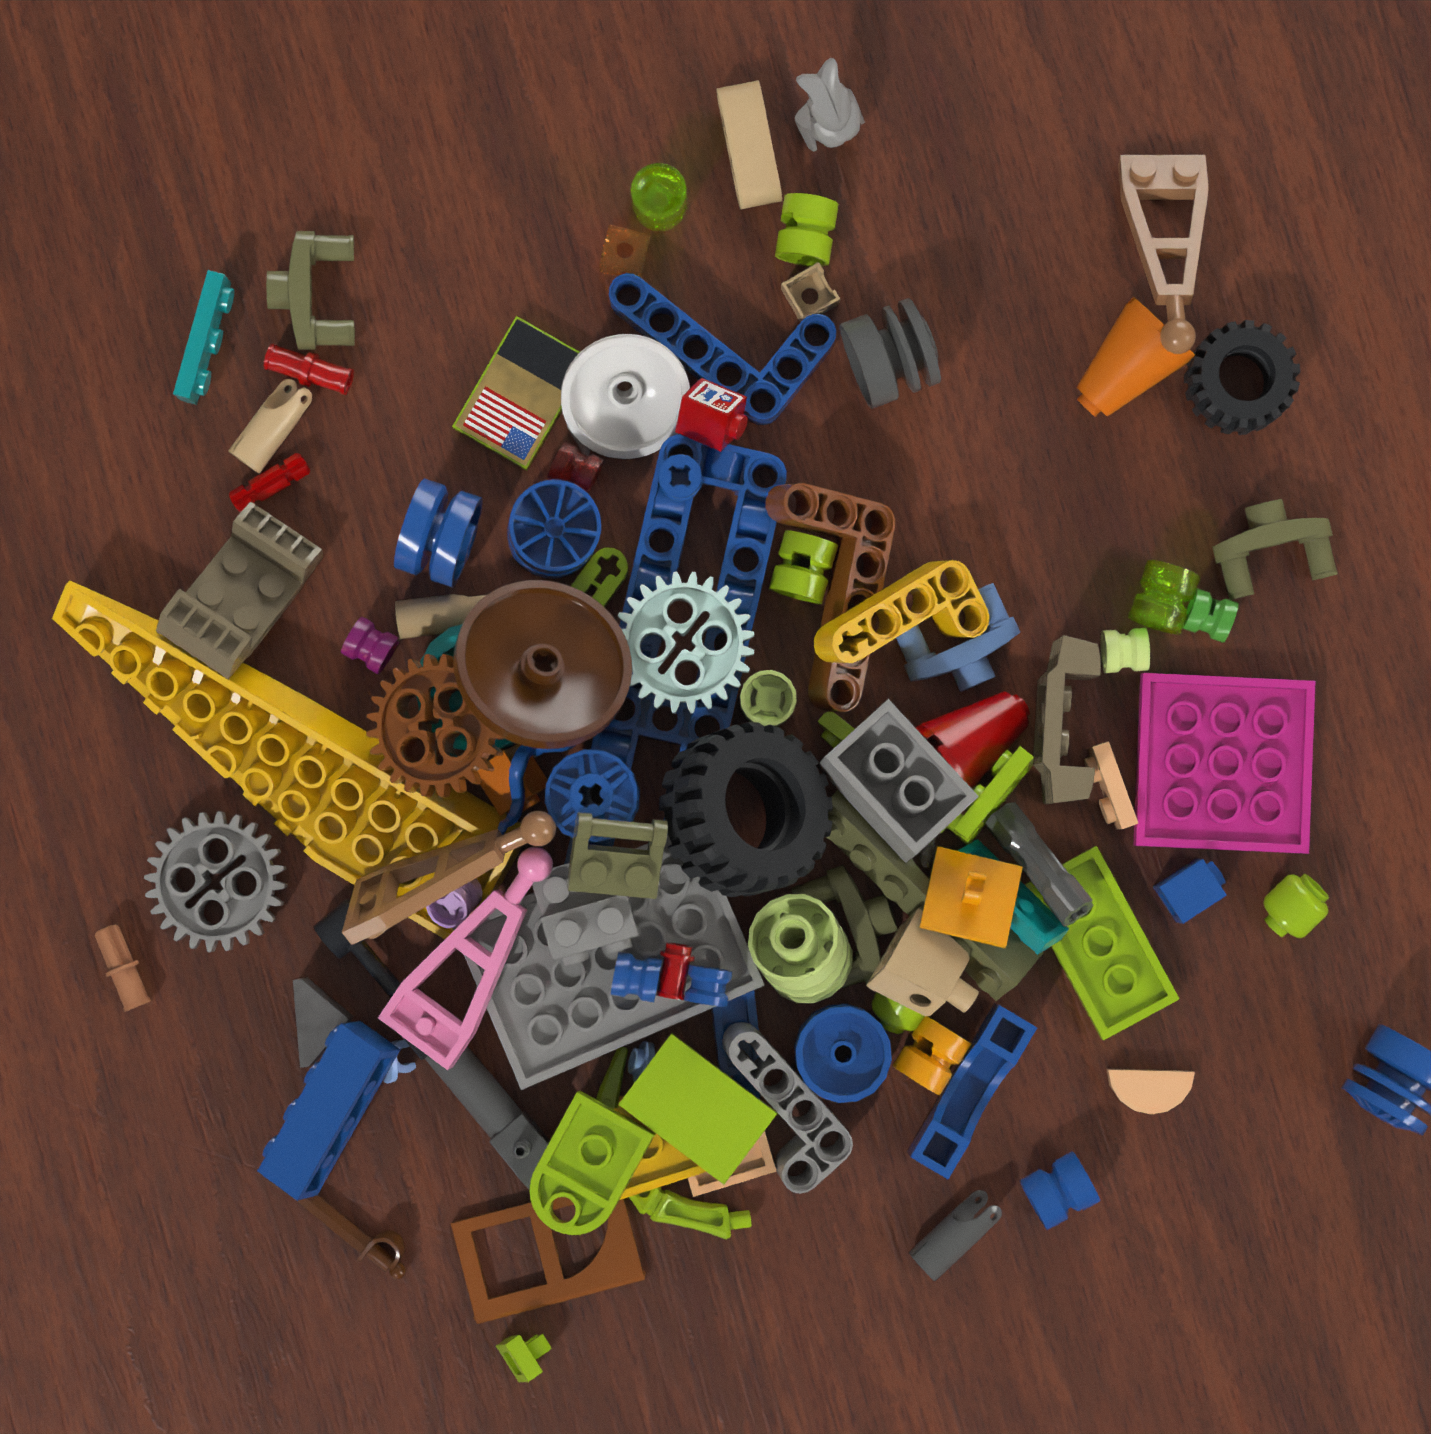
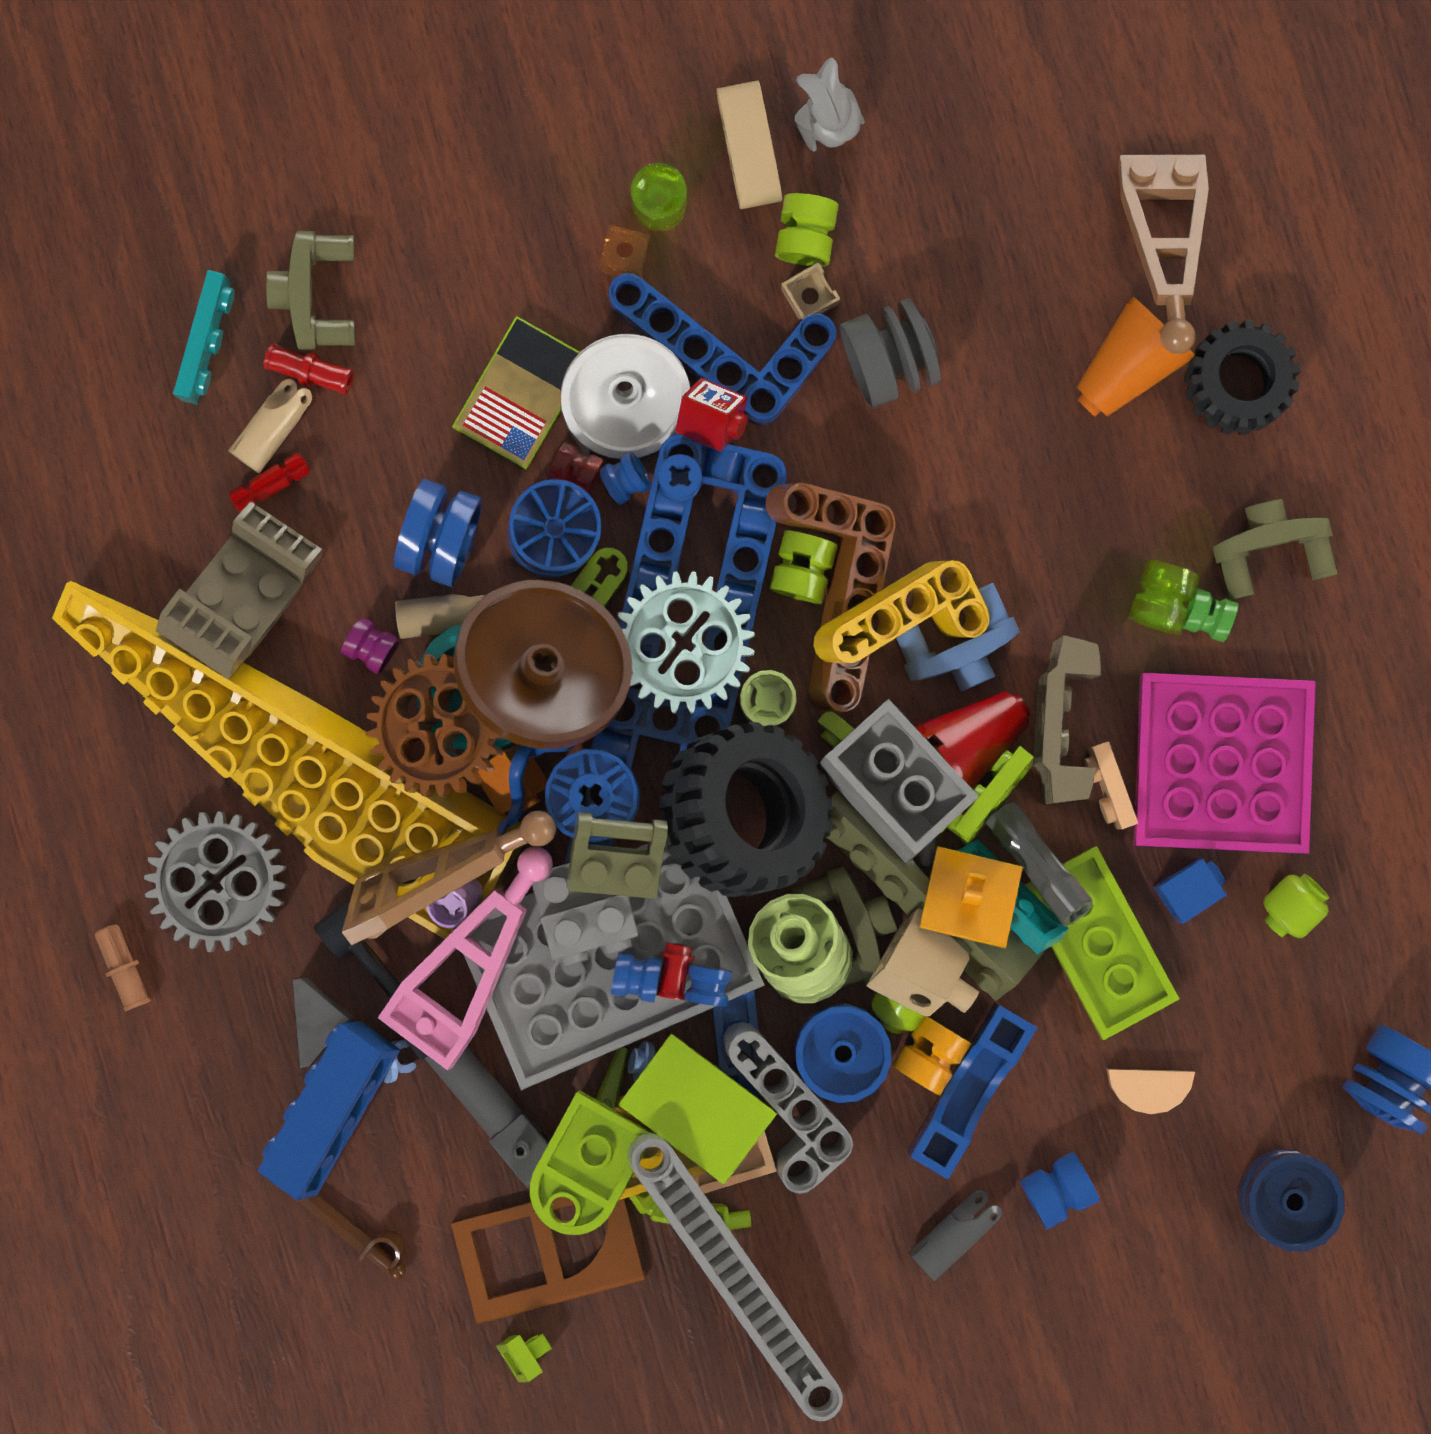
yellowish green wheel [1100,628,1150,673] -> none
none -> blue wheel [600,451,652,505]
none -> light grey gear [628,1134,843,1421]
none -> dark blue wheel [1238,1149,1345,1251]

